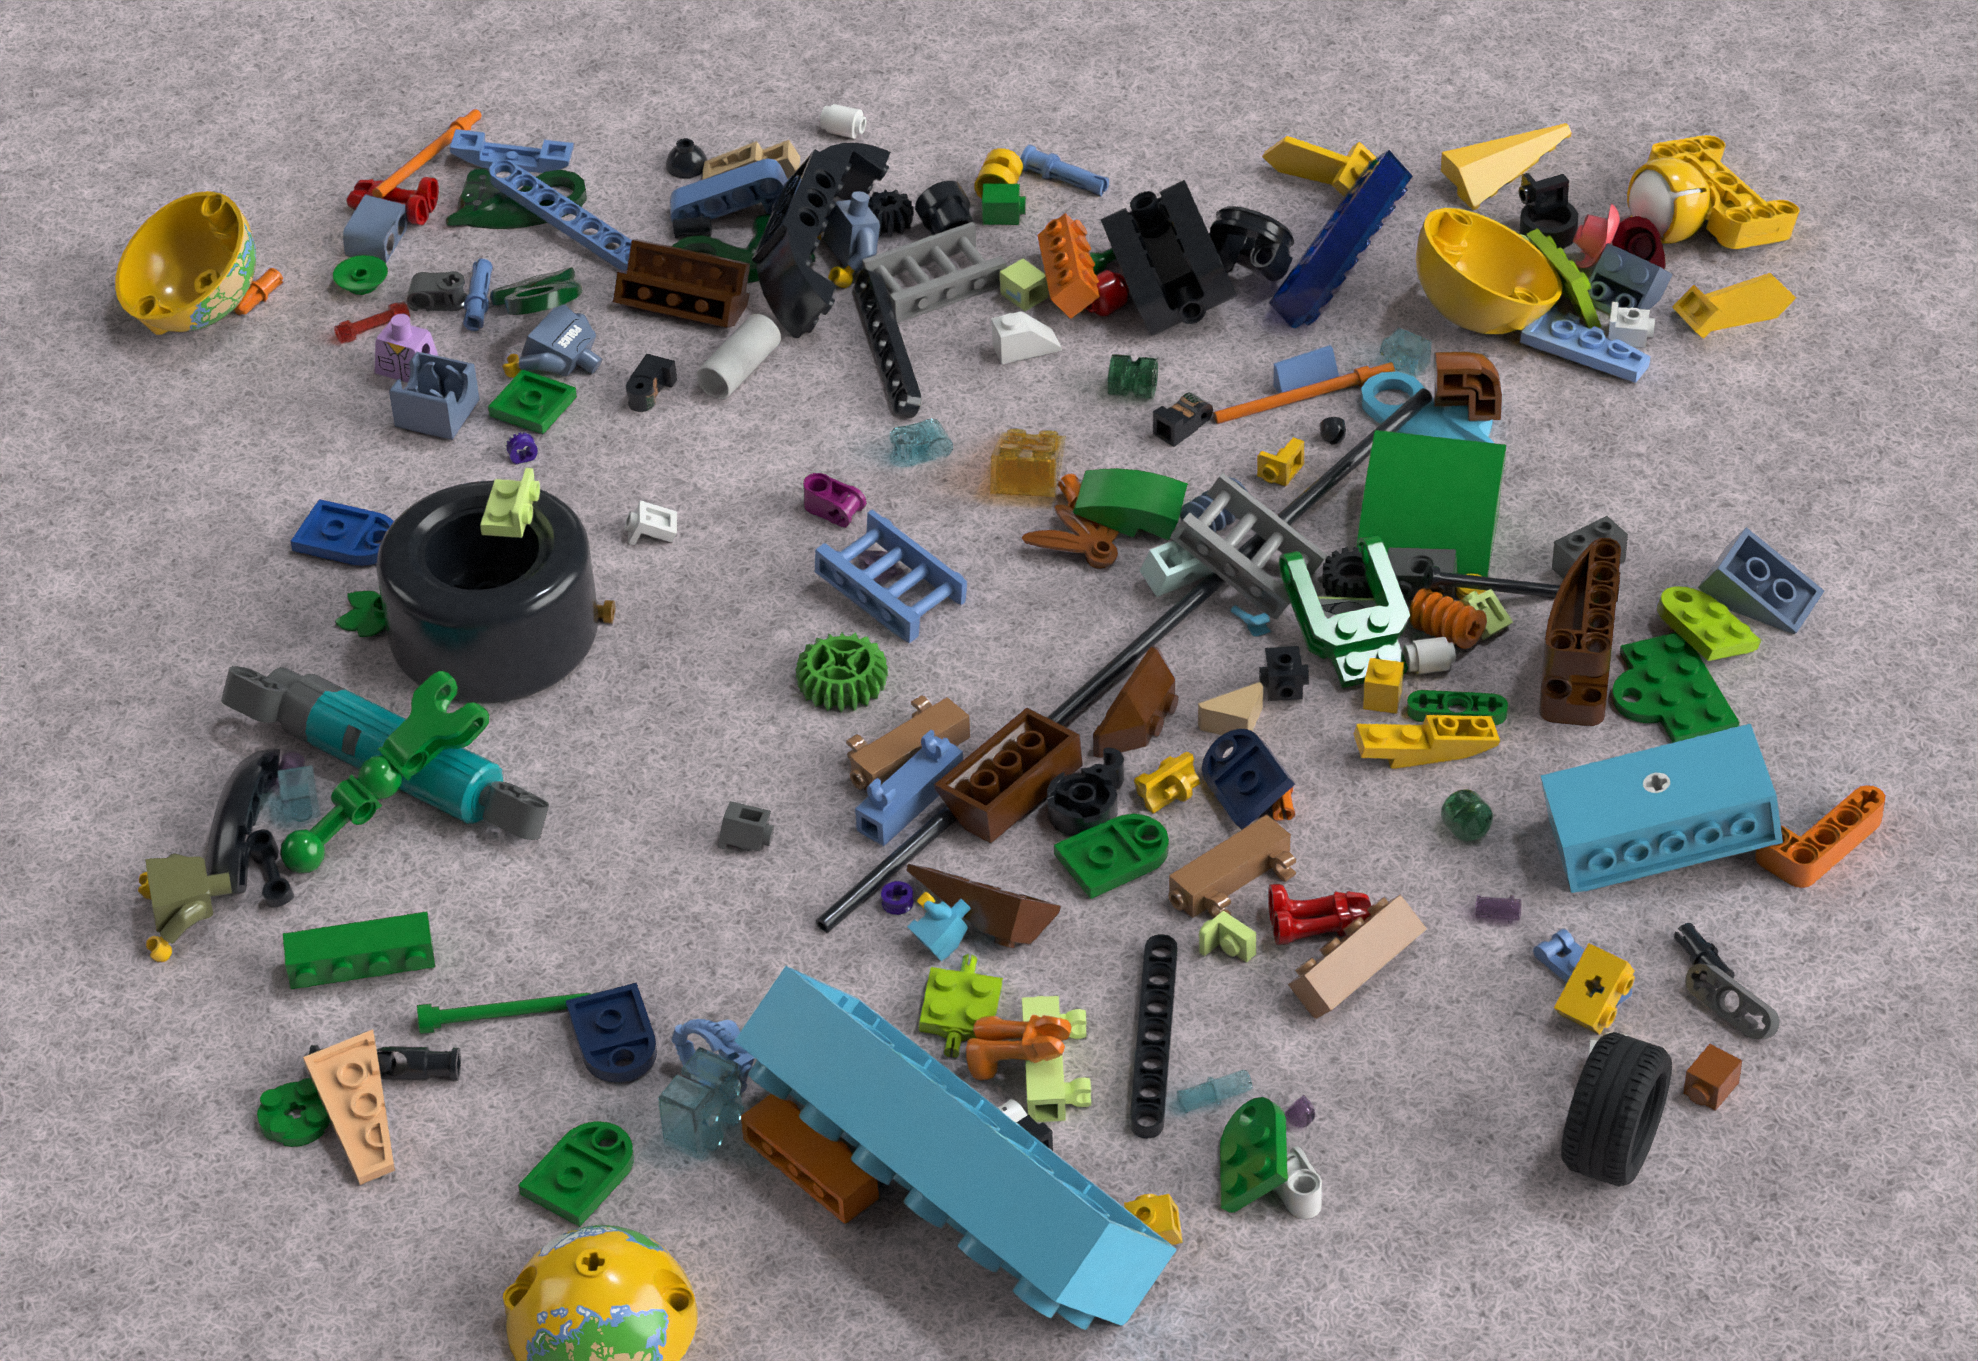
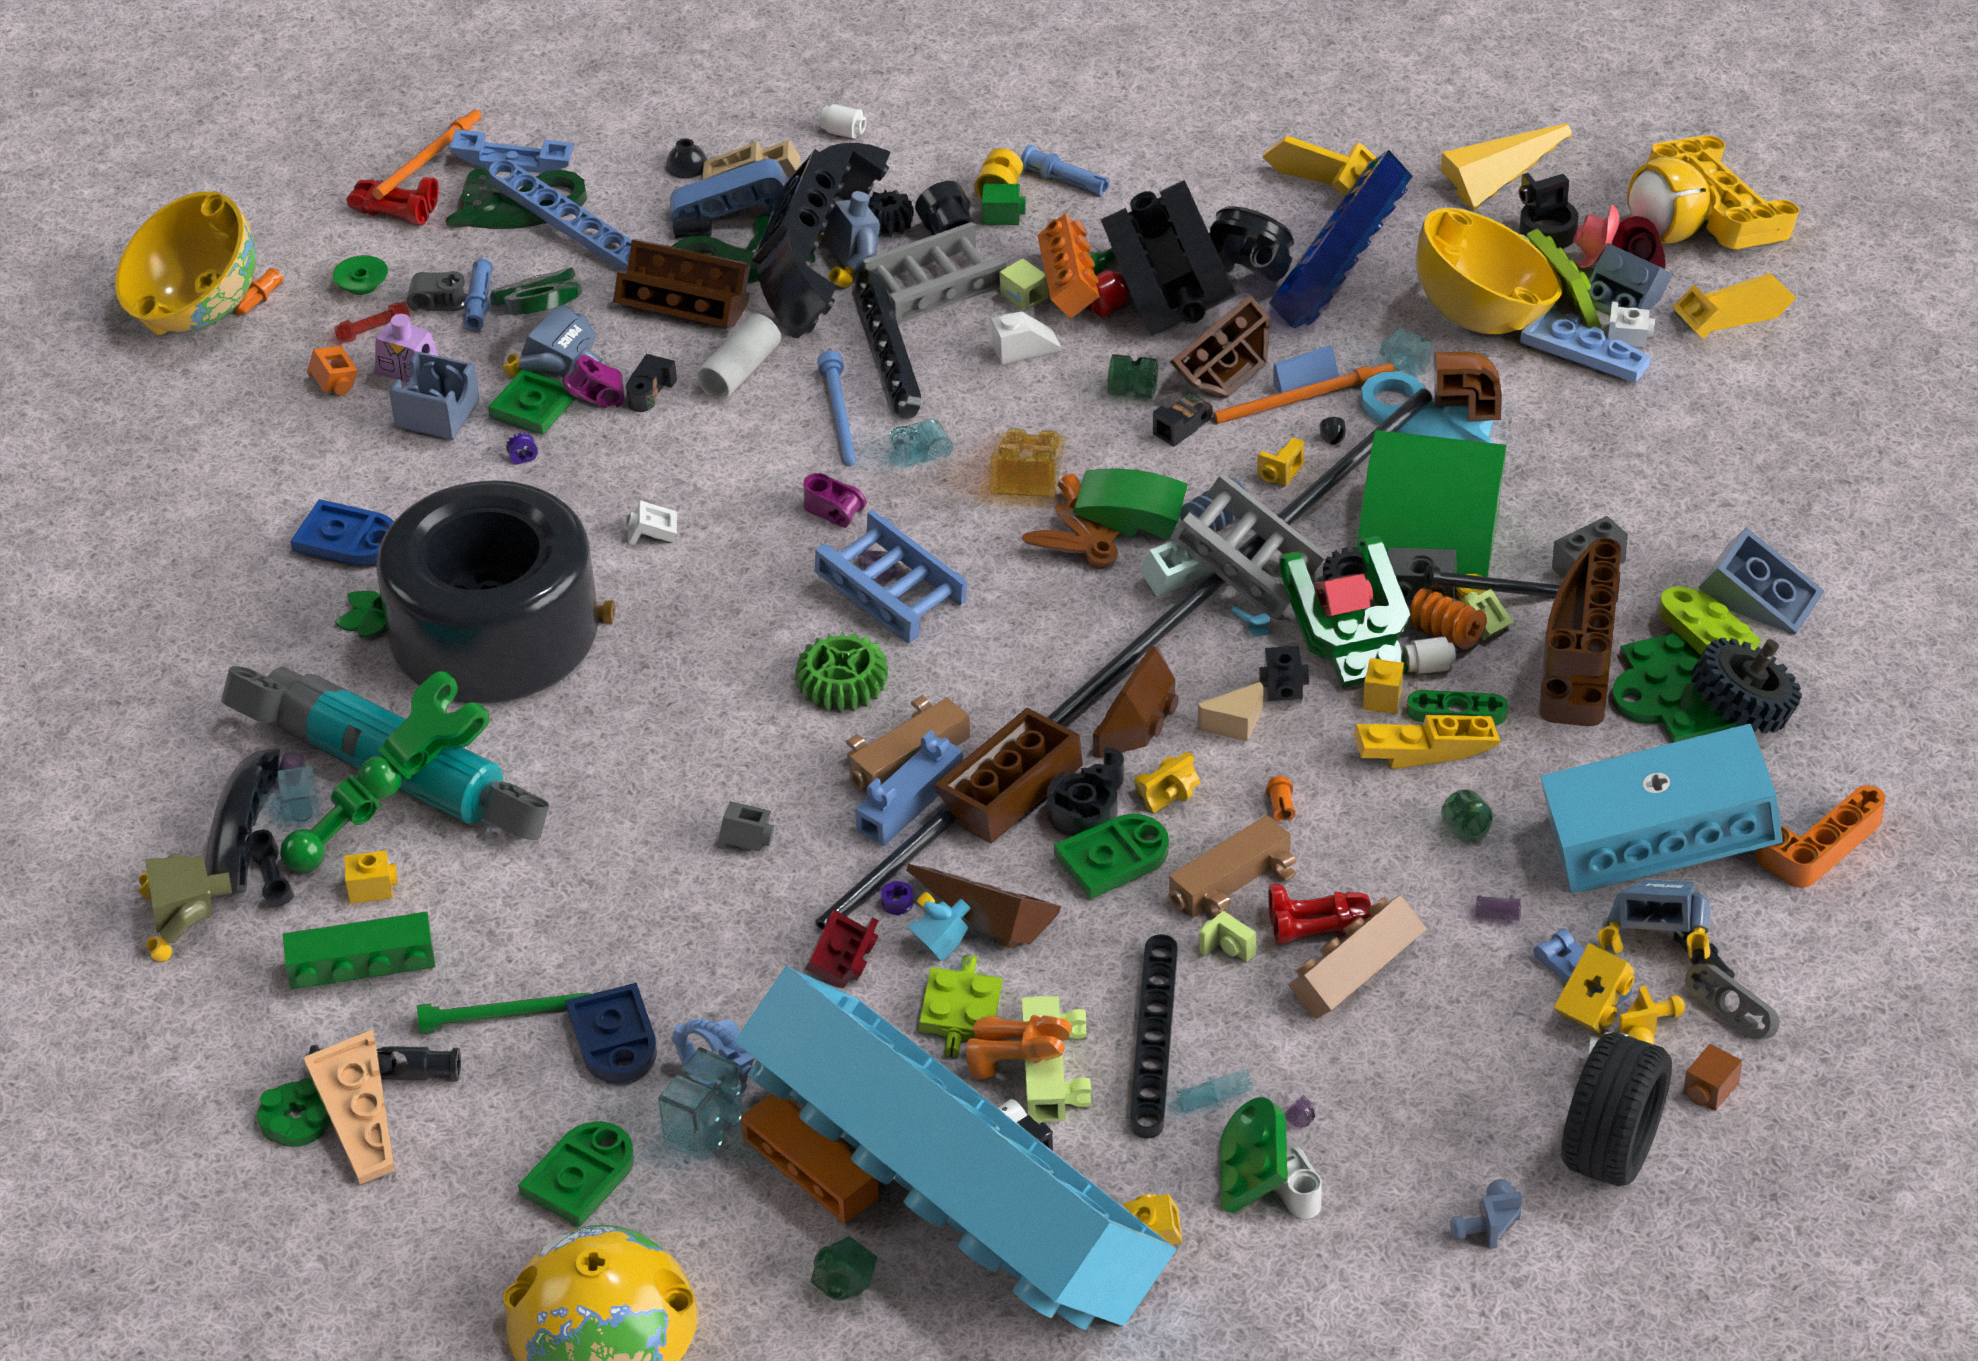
sand blue piece [343,194,408,263] -> none
yellowish green bracket [480,468,540,538] -> none
dark blue plate [1202,729,1295,830] -> none
none -> orange brick [306,345,358,395]
none -> yellow brick [344,850,398,904]
none -> magenta piece [562,355,625,408]
none -> dark red bracket [805,909,879,988]
none -> clear green brick [810,1236,877,1301]
none -> medium blue piece [817,351,856,466]
none -> reddish brown wedge [1170,295,1271,398]
none -> coral brick [1313,574,1373,616]
none -> sand blue piece [1450,1179,1522,1249]
none -> sand blue torso [1597,880,1710,959]
none -> yellow piece [1618,985,1685,1045]
none -> black wheel [1691,638,1802,733]

